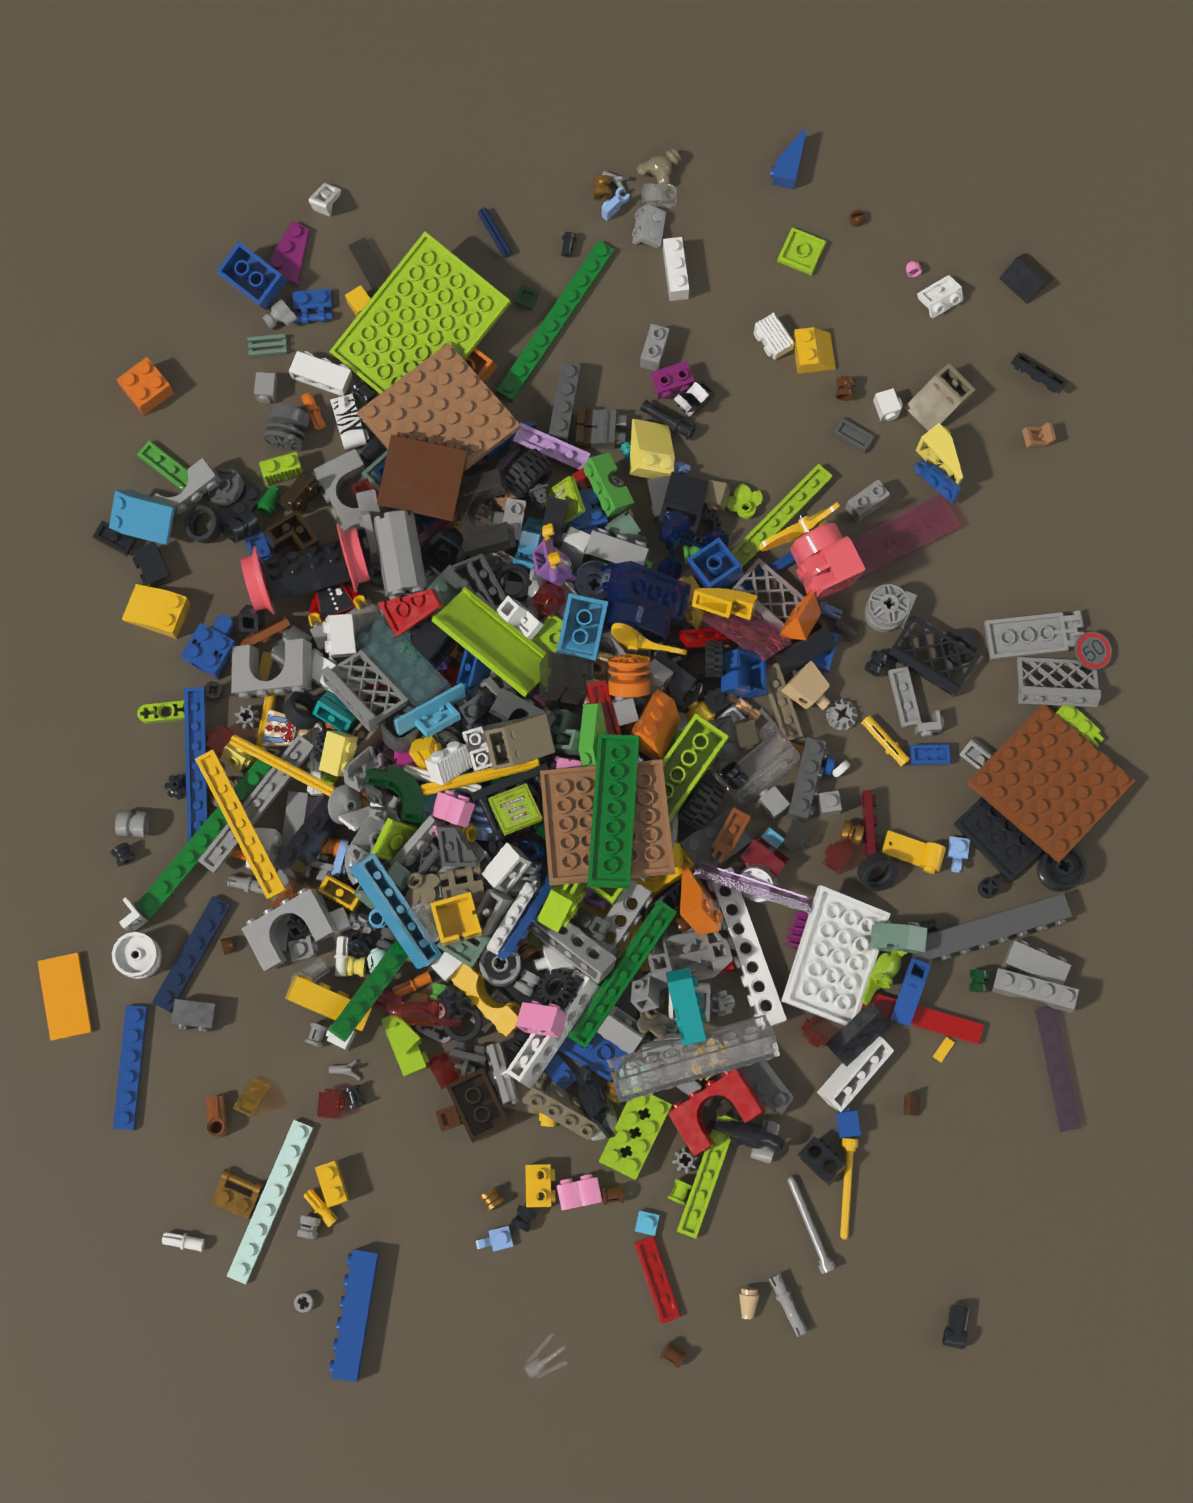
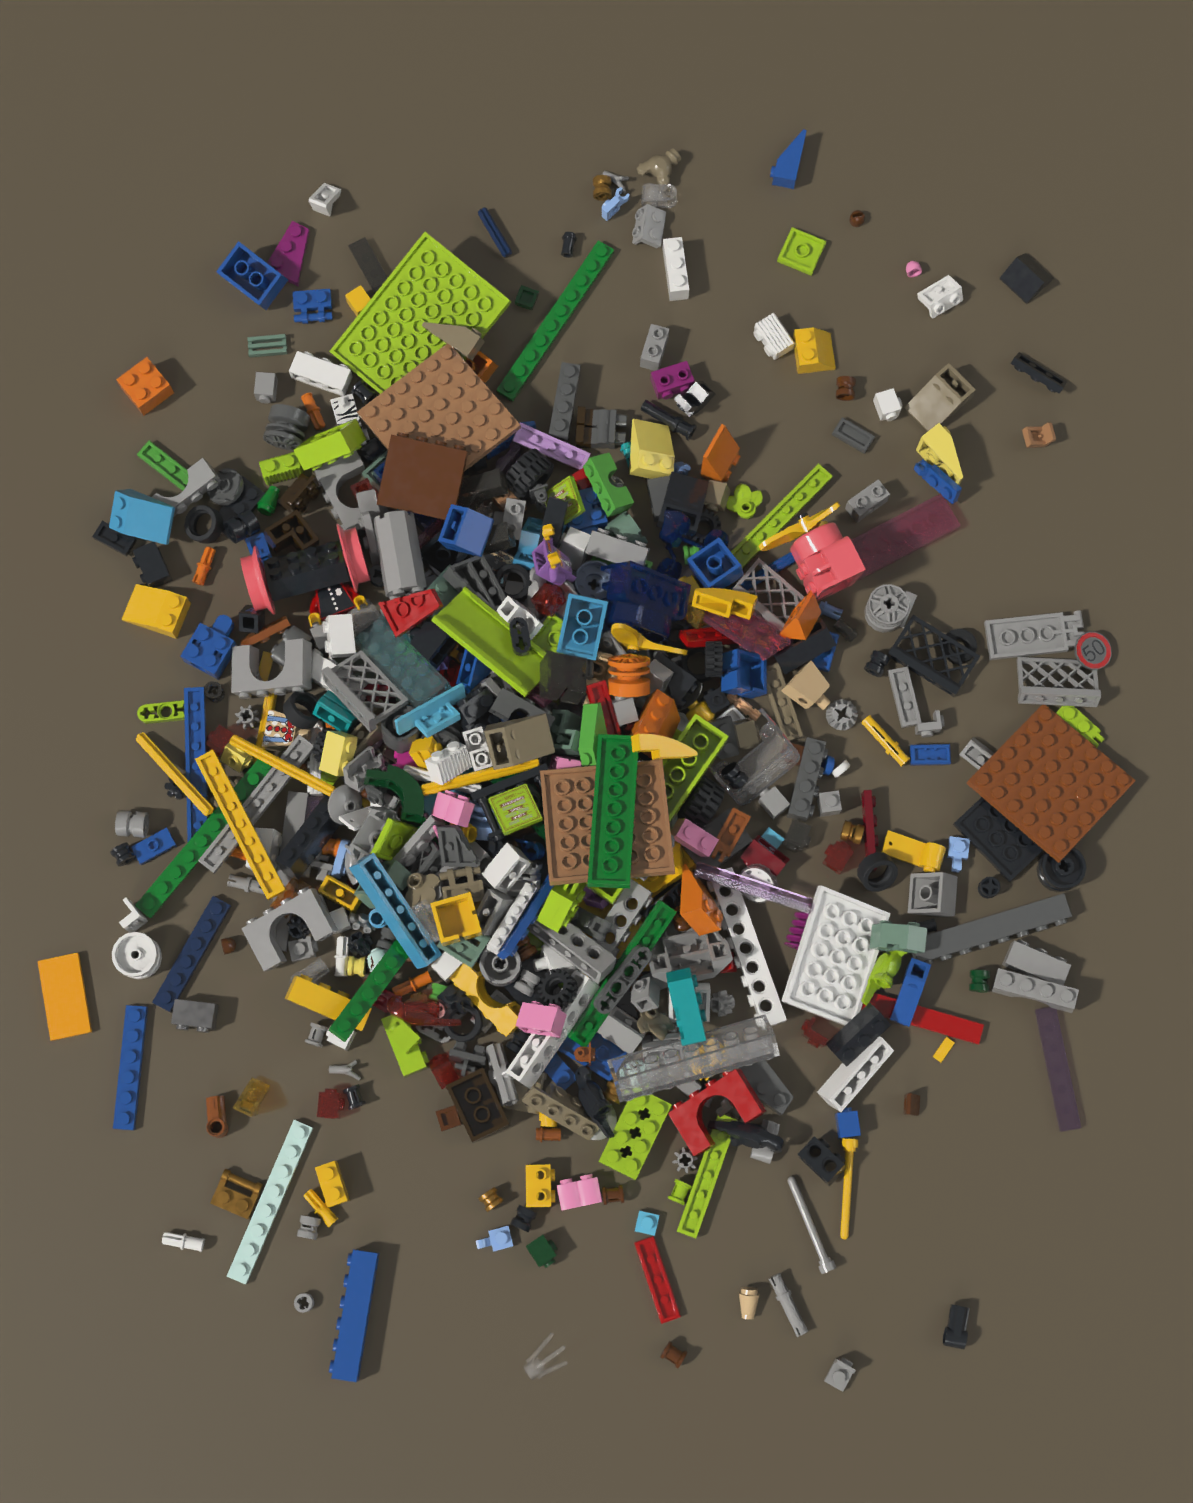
light grey piece [262,300,298,330] -> none
none -> blue plate [131,827,177,865]
none -> yellow axle [136,732,214,816]
none -> orange axle [192,547,216,586]
none -> lime brick [294,419,367,471]
none -> dark tan slope [422,322,485,360]
none -> blue slope [438,504,495,557]
none -> black beam [509,617,531,656]
none -> dark green brick [526,1234,558,1269]
none -> dark orange pin [536,1126,561,1143]
none -> dark orange hinge [574,1042,595,1066]
none -> dark grey beam [593,945,652,1014]
none -> yellow slope [631,734,698,760]
none -> bright pink brick [671,818,719,857]
none -> orange slope [700,424,741,482]
none -> light grey bracket [824,1357,856,1392]
none -> light grey slope [908,872,958,917]

